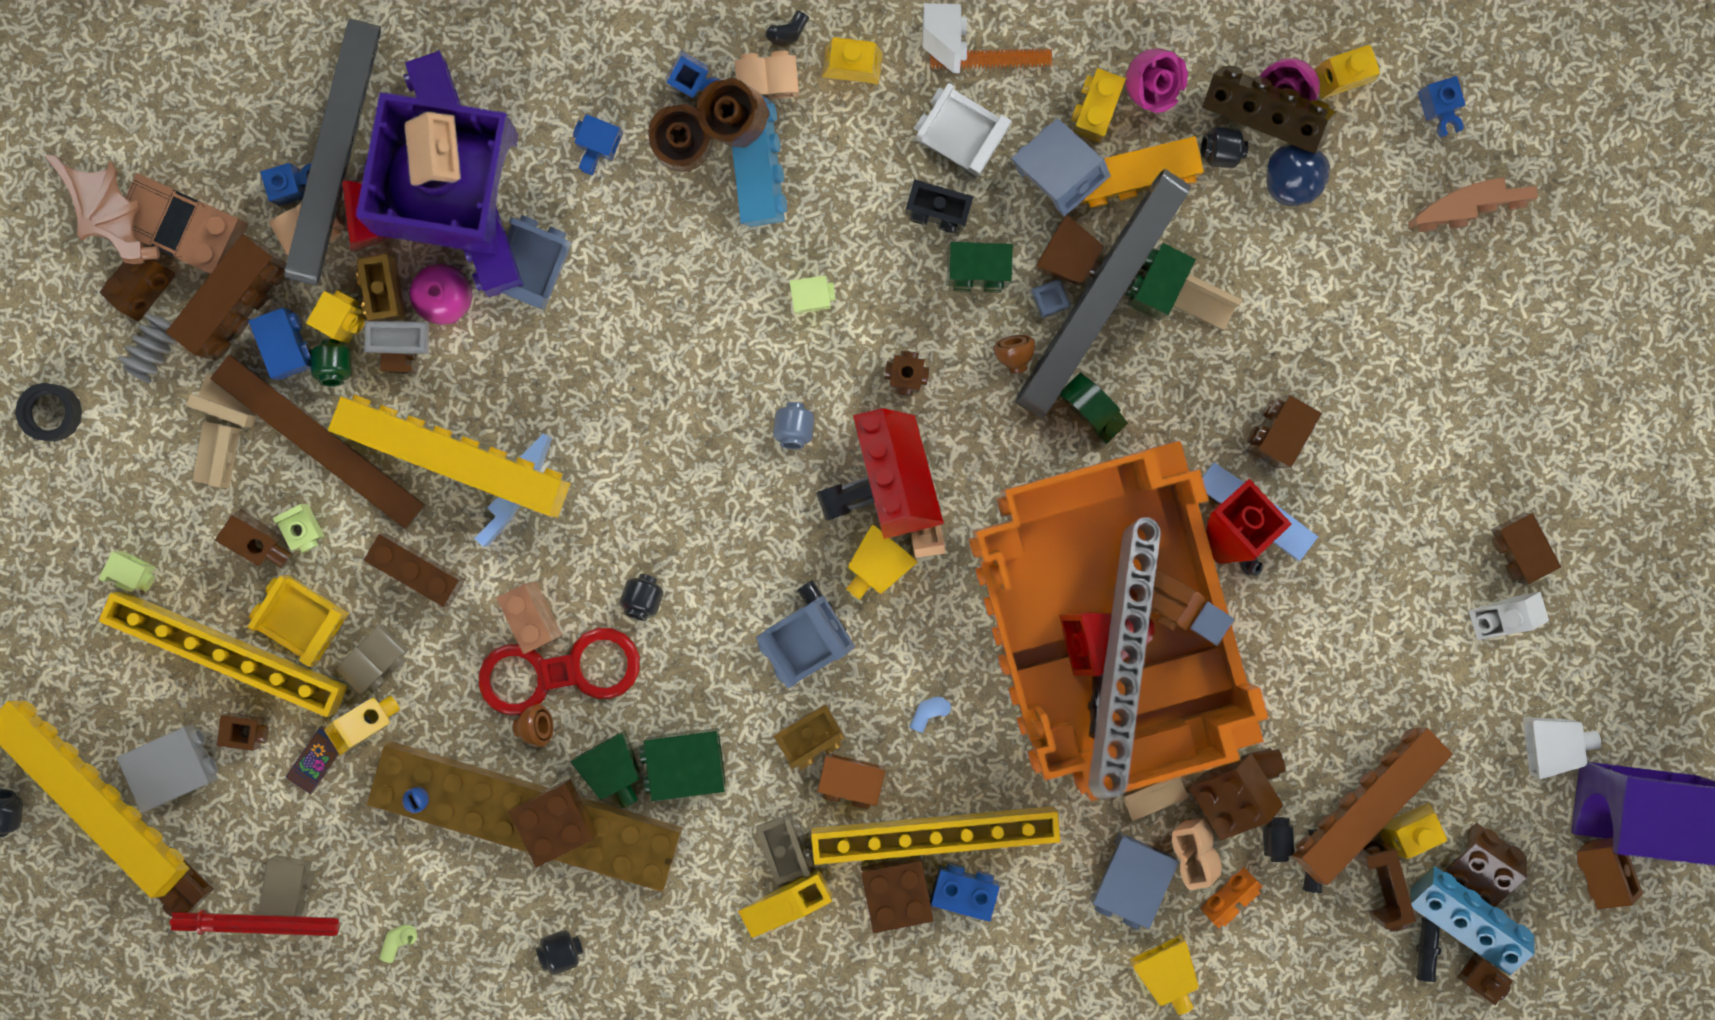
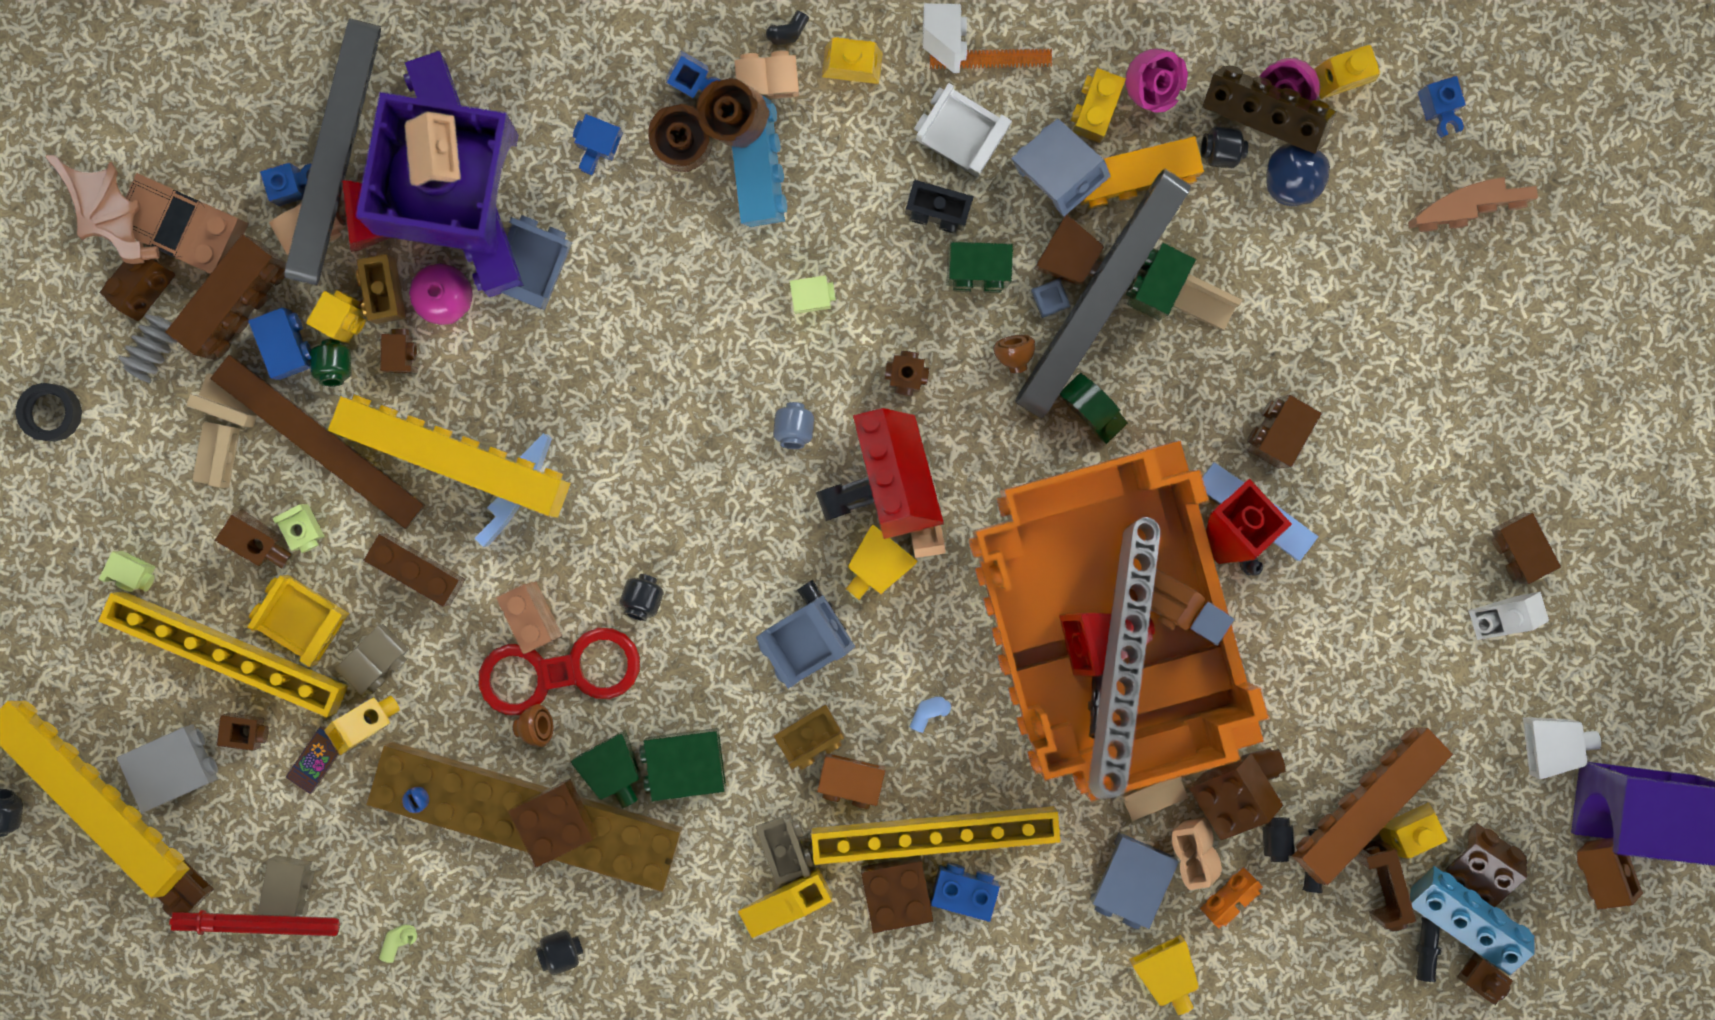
light grey tile [364,321,429,354] -> none

